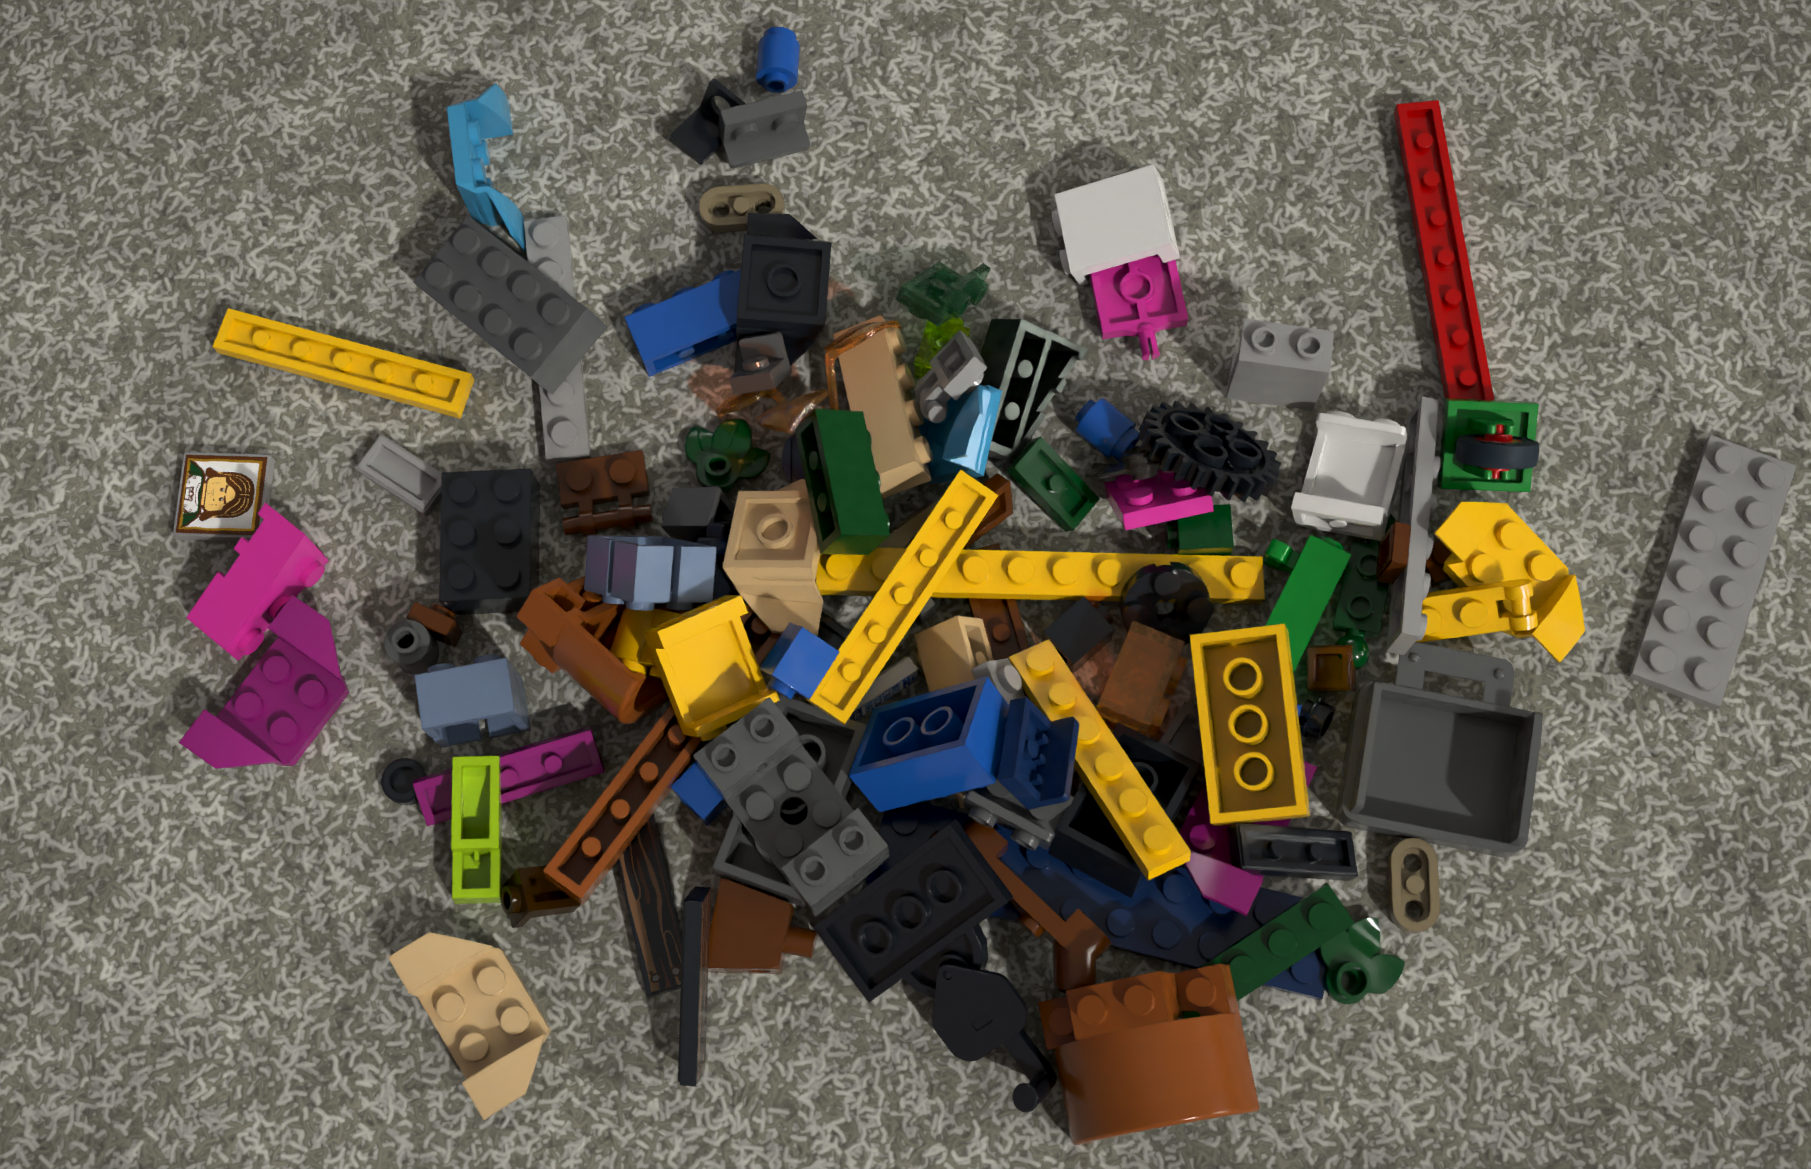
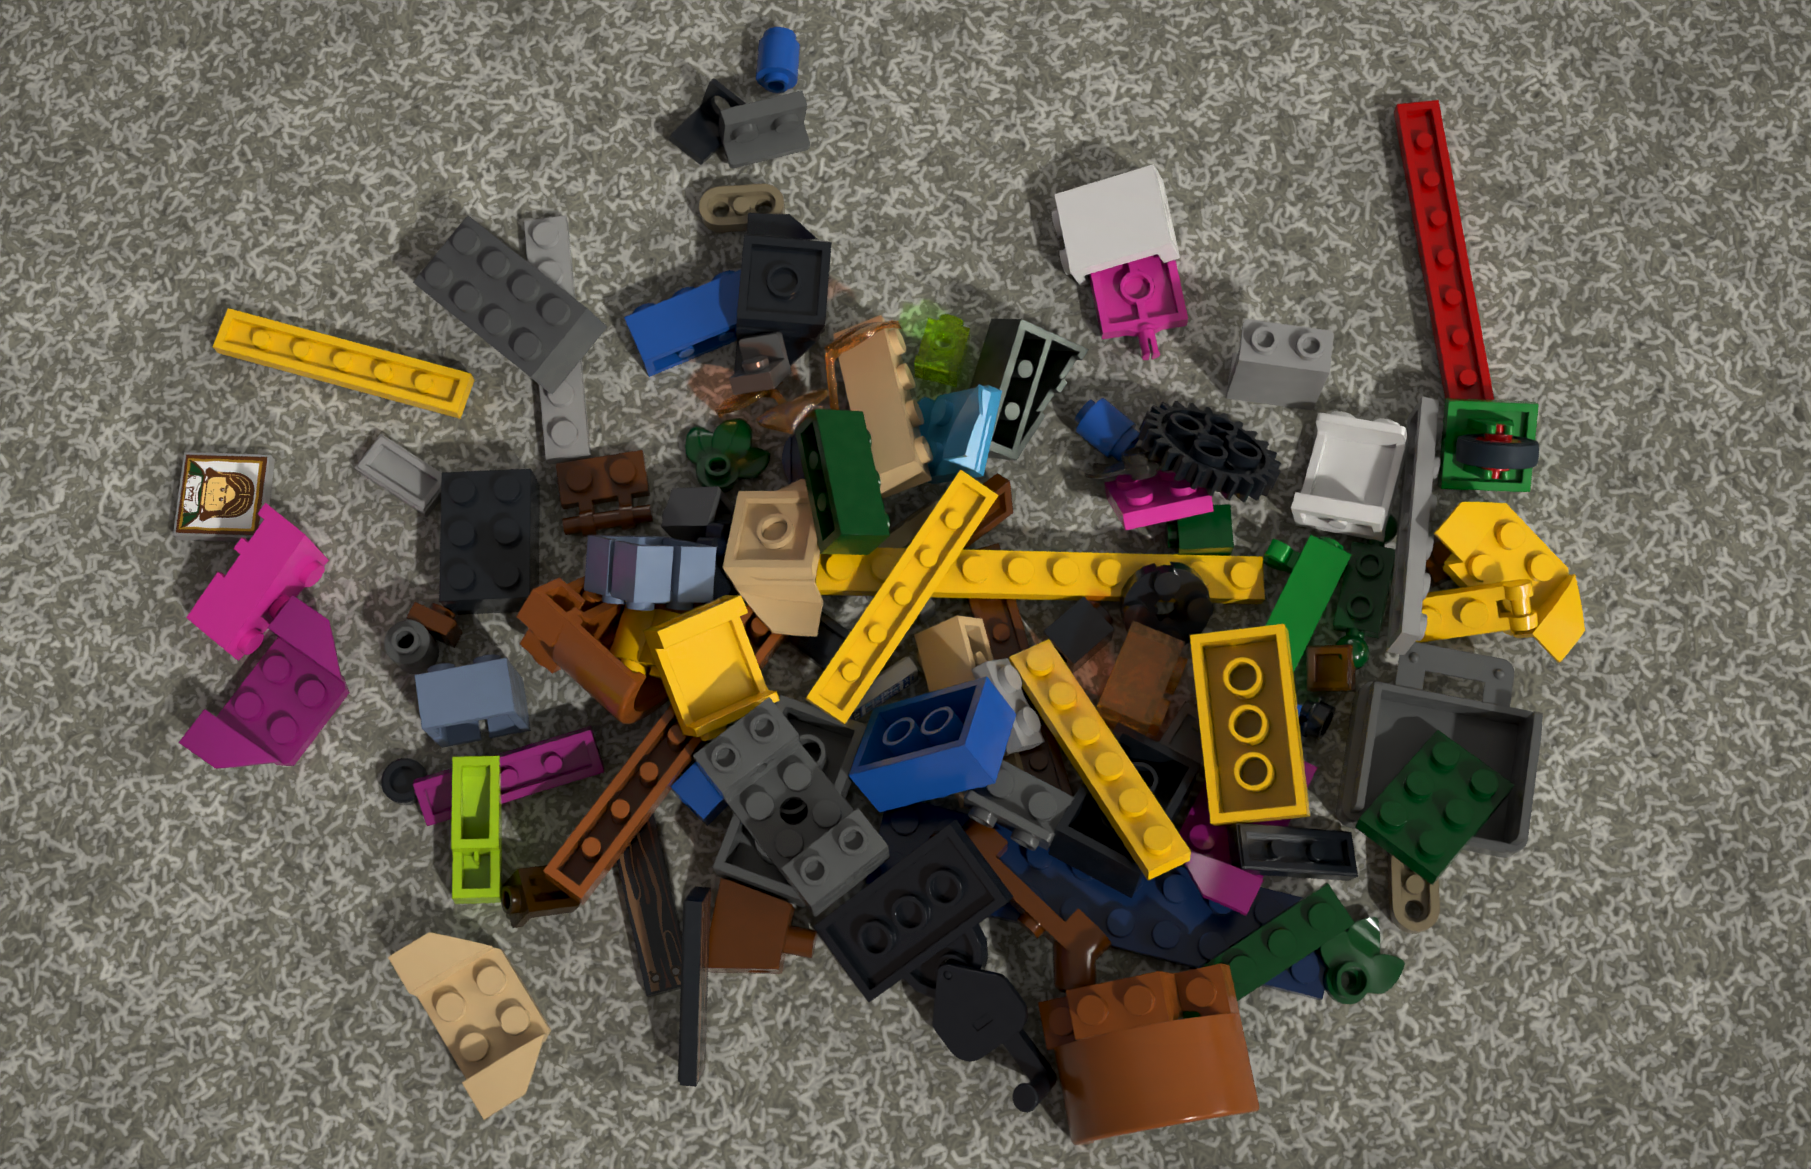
dark azure piece [447,83,527,252] -> none
blue brick [759,622,839,700] -> none
clear green bracket [895,261,991,327] -> none
light grey plate [913,330,987,423] -> none
dark blue bracket [998,696,1079,810] -> none
dark green plate [1007,436,1100,532] -> none
reddish brown tile [1376,521,1411,584] -> none
light grey plate [1628,435,1796,710] -> none
none -> dark green plate [1355,730,1515,885]

